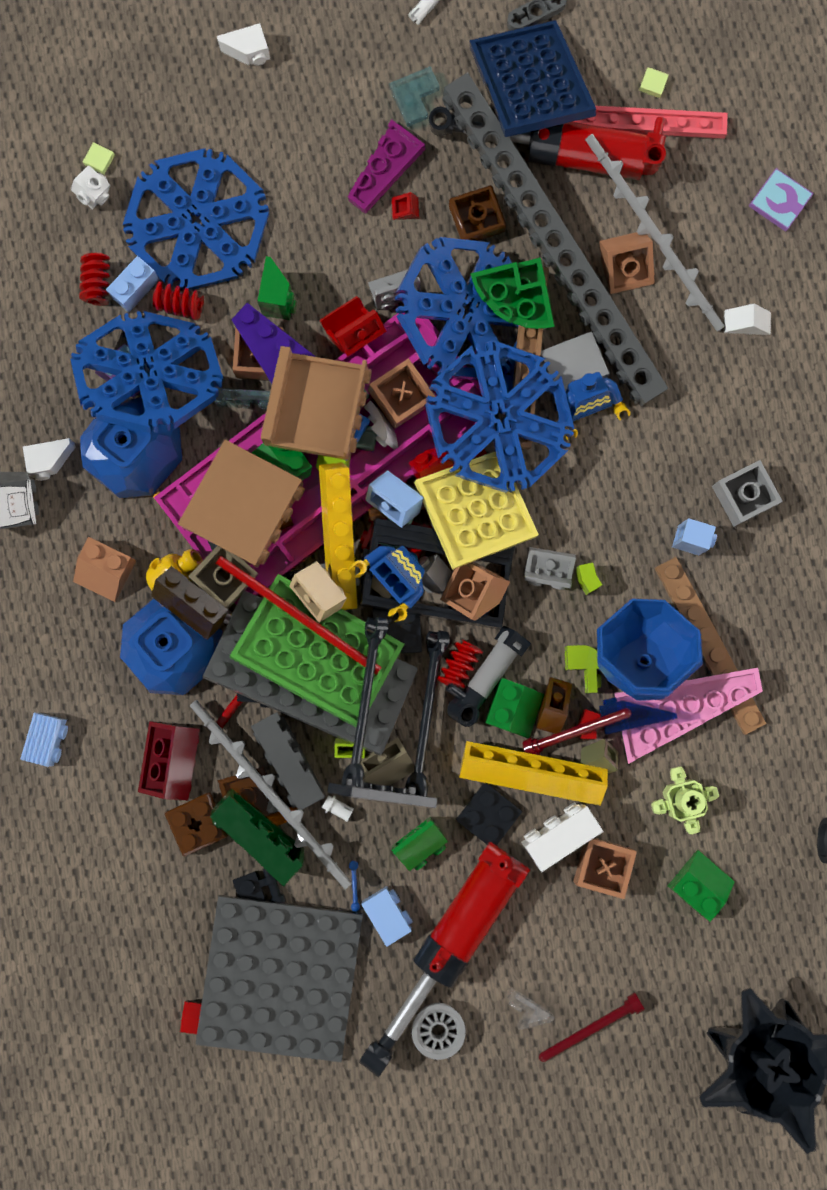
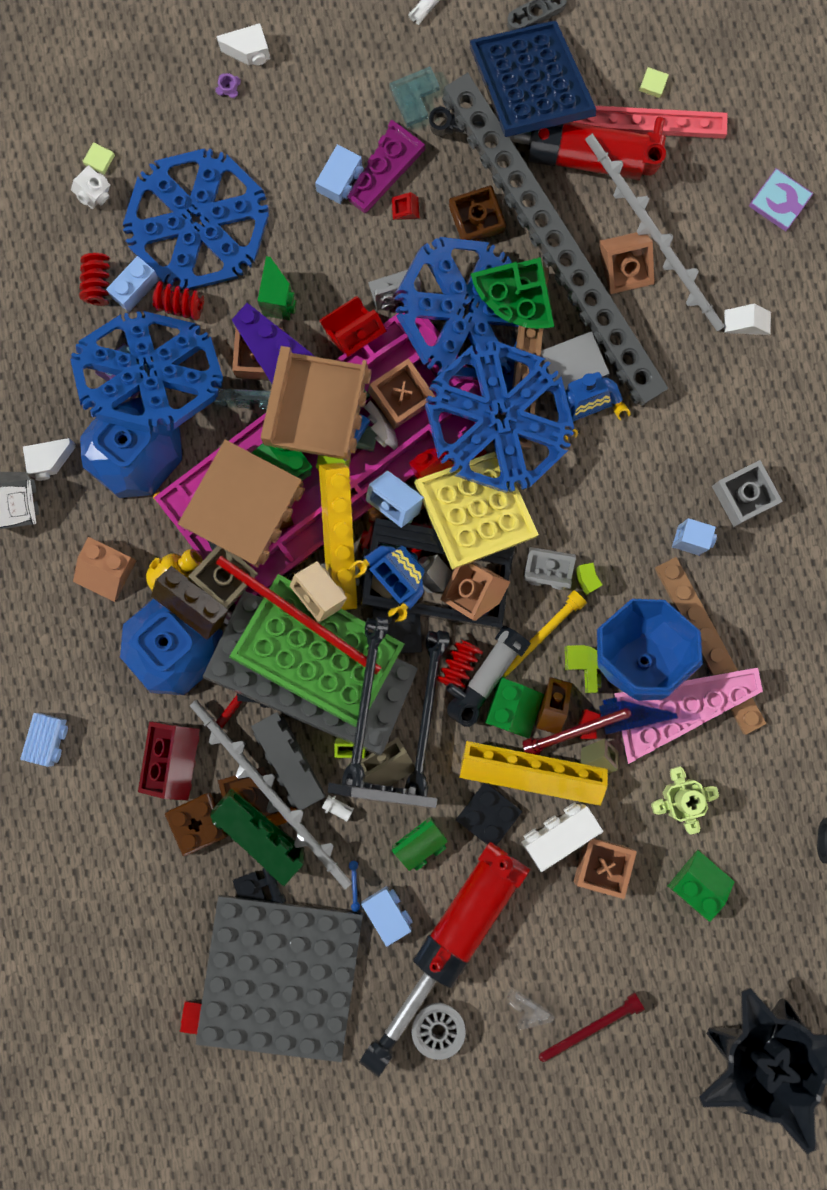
none -> medium lavender plate [216,73,241,98]
none -> light blue brick [315,144,364,204]
none -> yellow piece [502,590,587,677]

